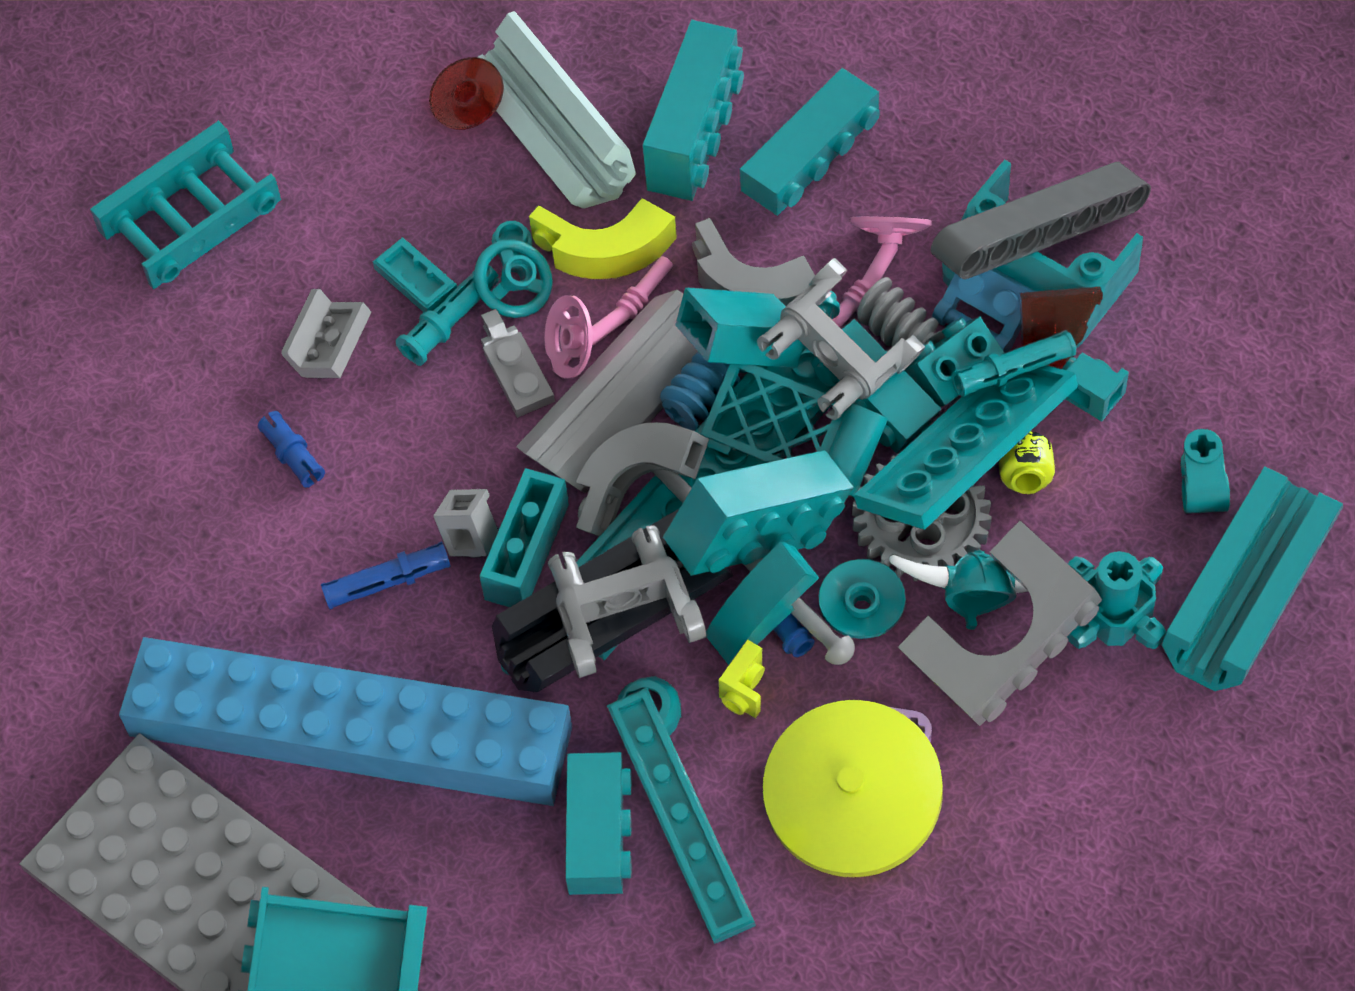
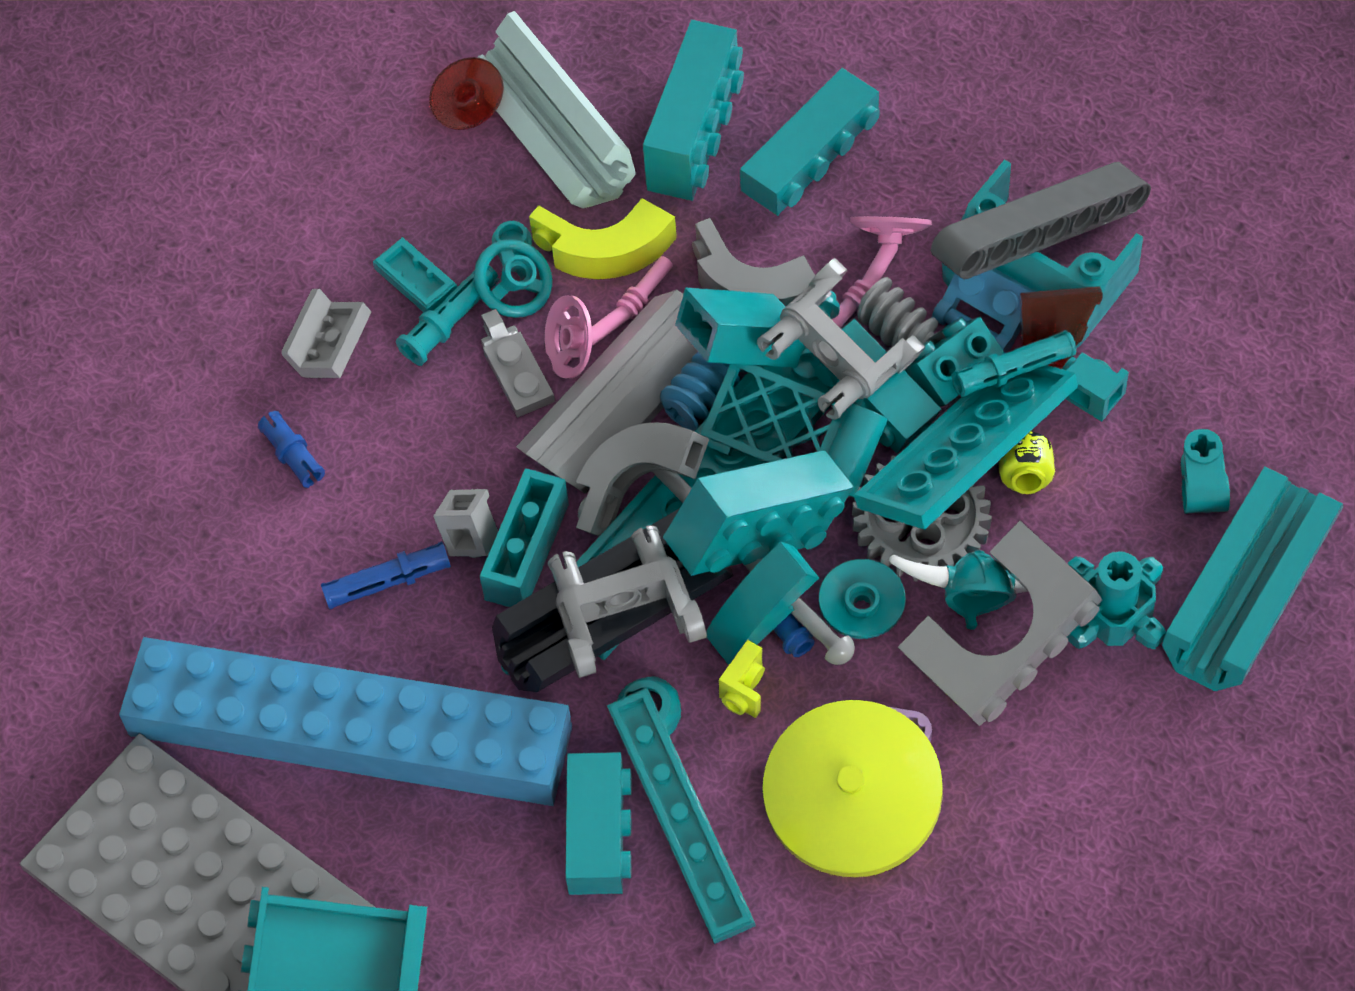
teal fence [90,120,281,290] -> none

